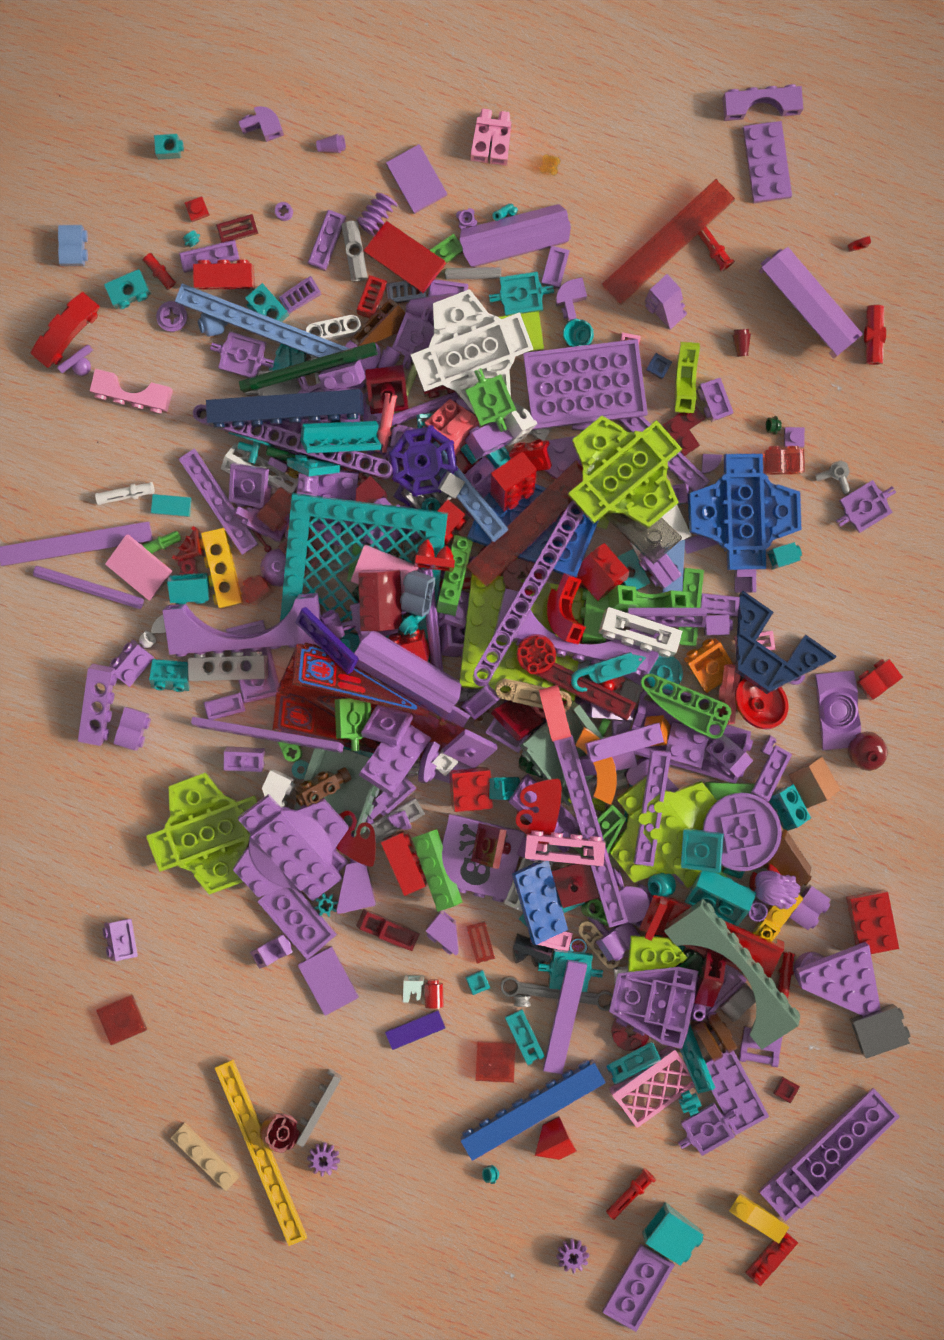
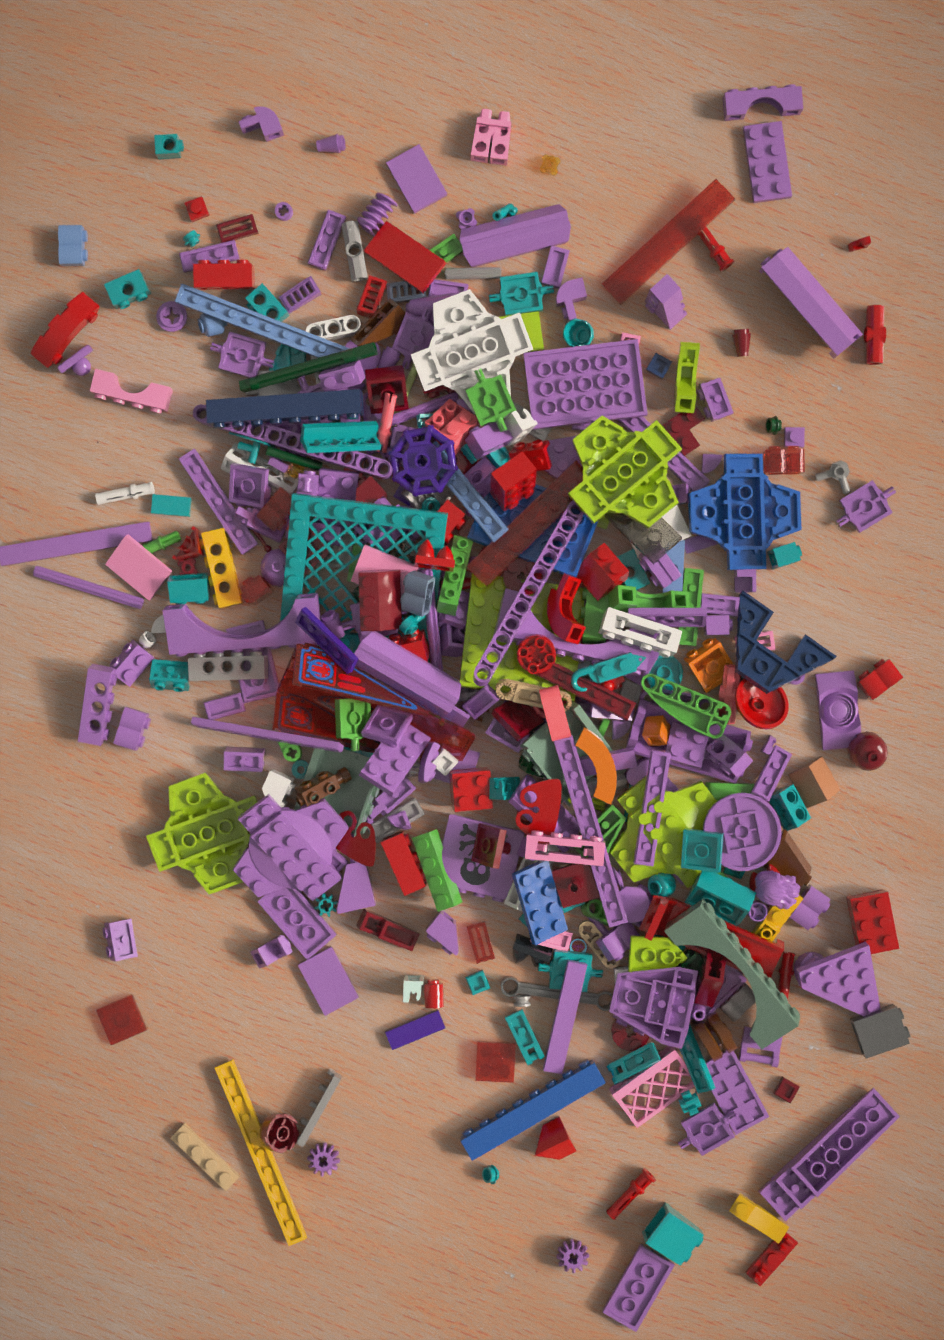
red pin [142,253,176,290] -> none
teal wing [287,455,340,476] -> none
light grey tile [438,472,465,498] -> none
medium lavender plate [443,729,497,768] -> none
medium lavender plate [585,723,664,762] -> none

